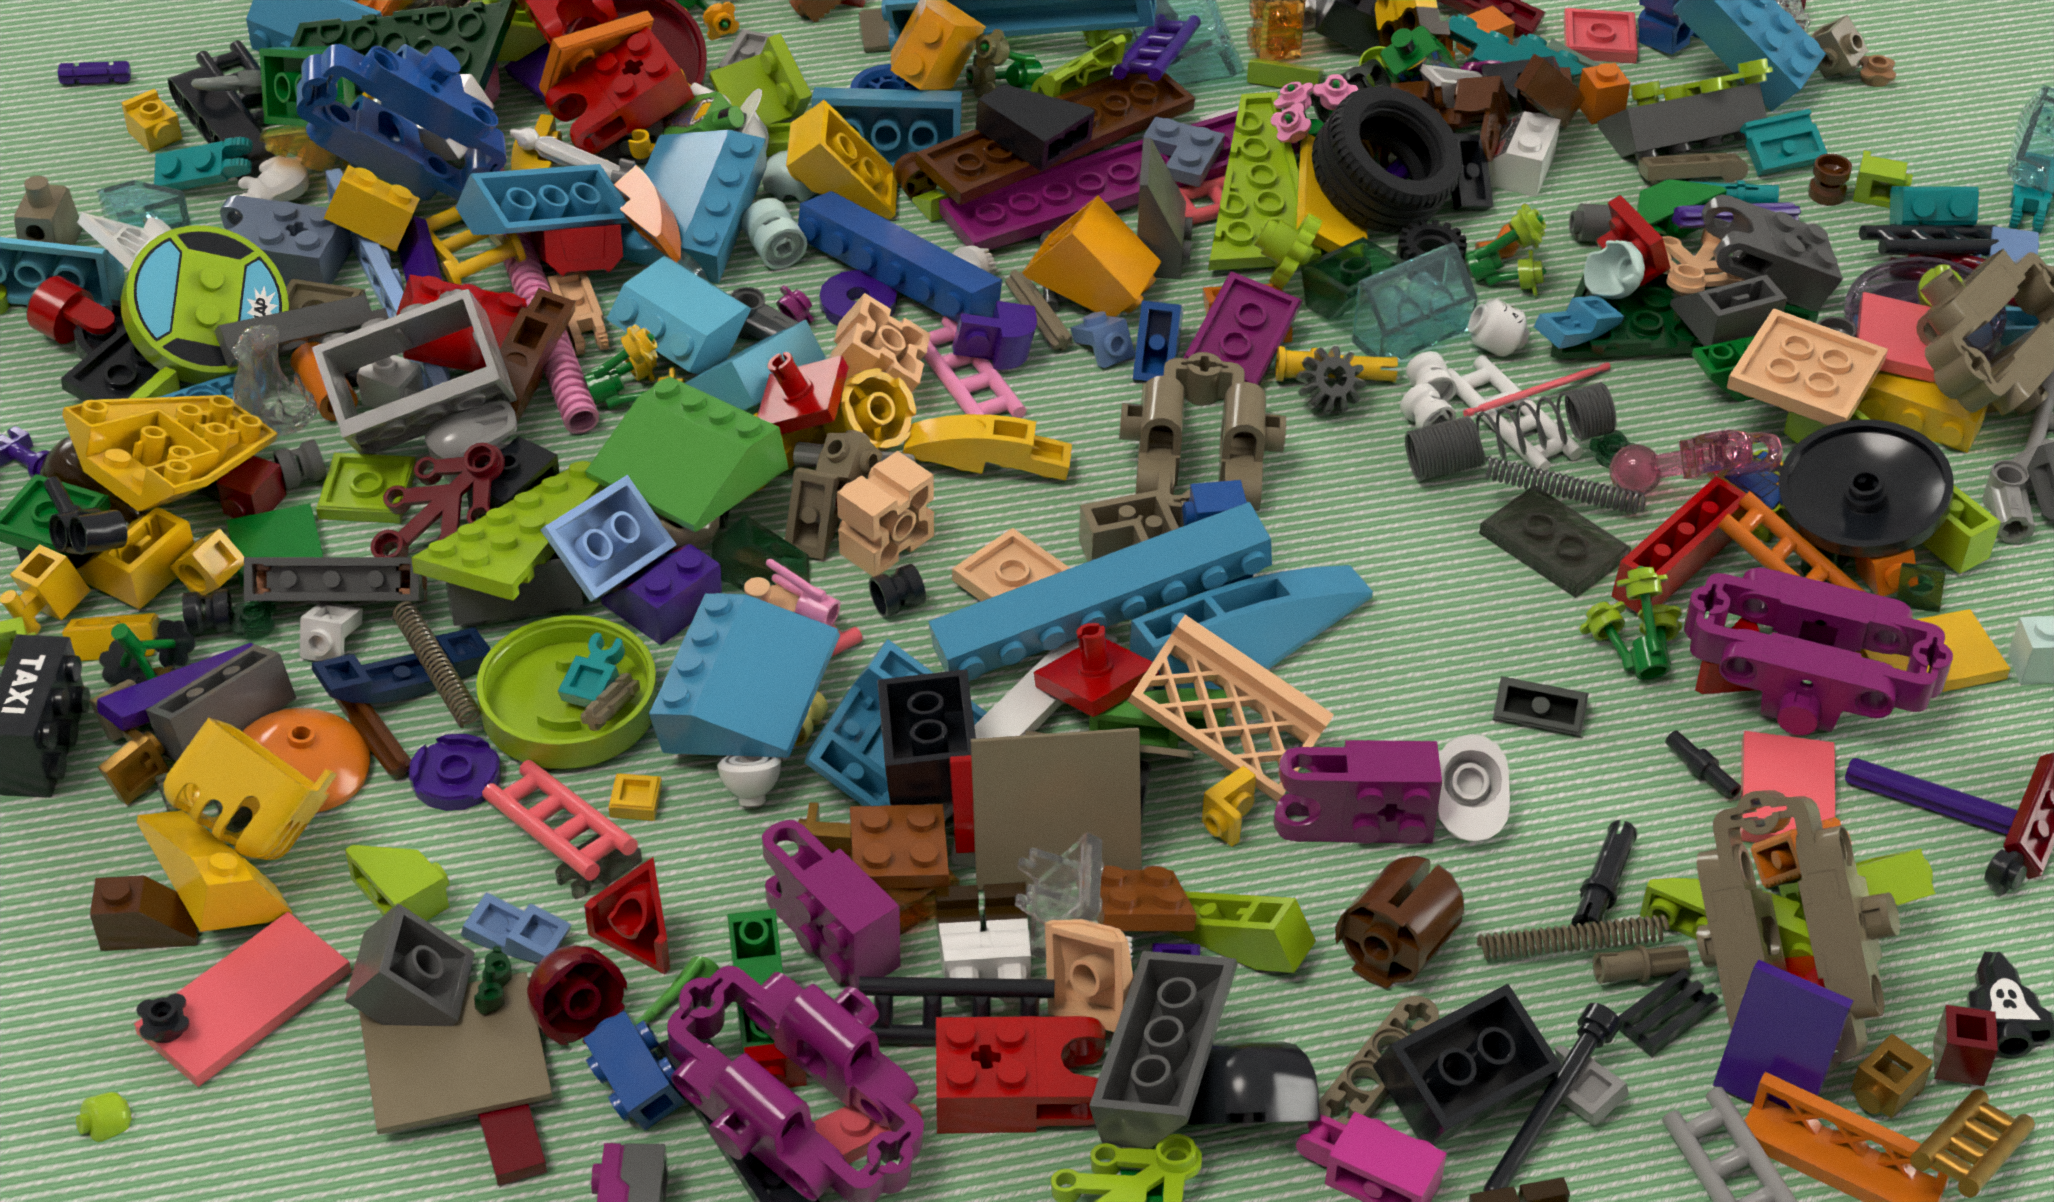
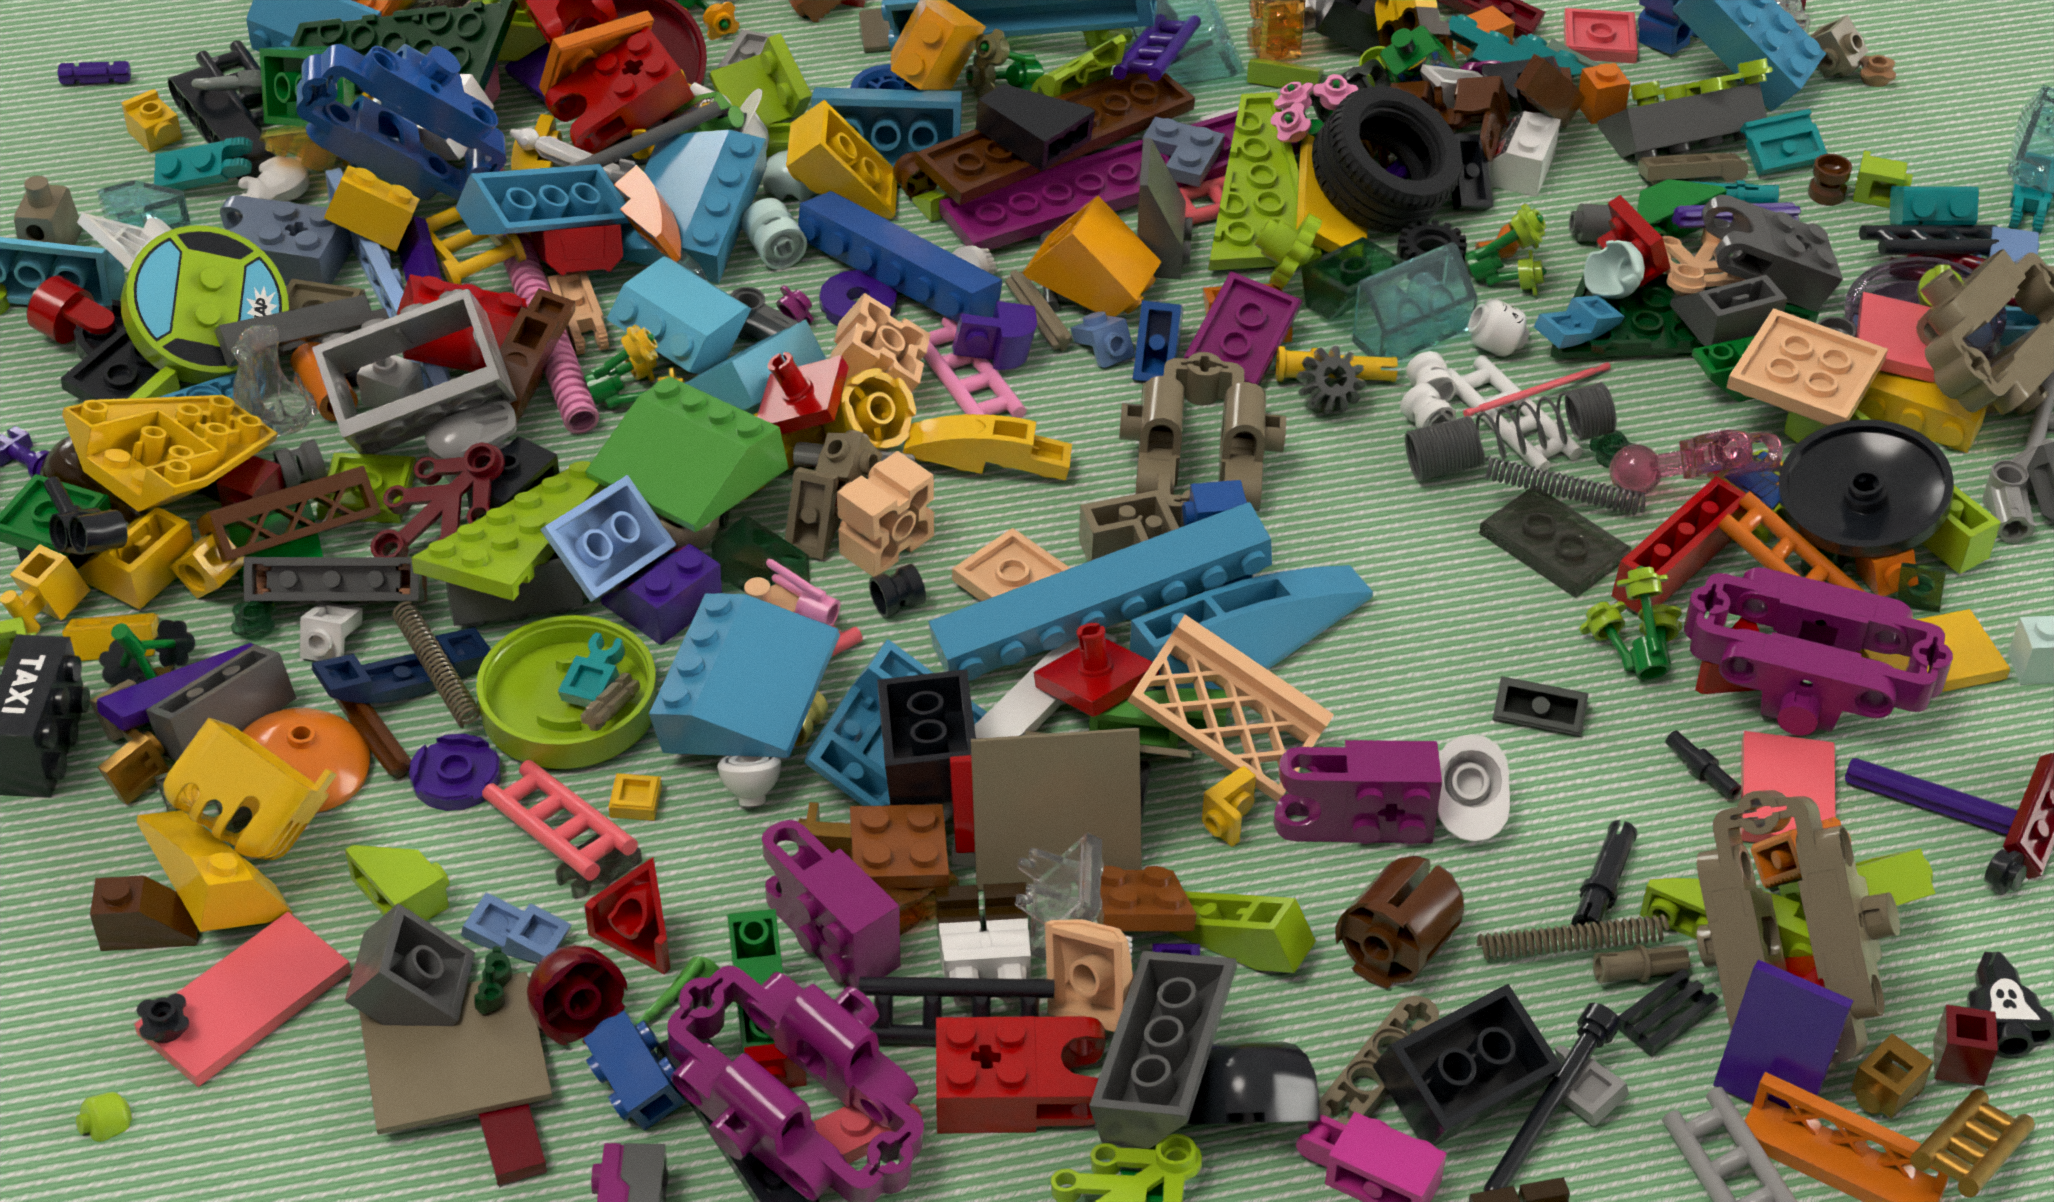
black wheel [182,589,234,635] -> none
none -> reddish brown fence [196,466,381,563]
none -> dark grey bar [569,101,722,167]

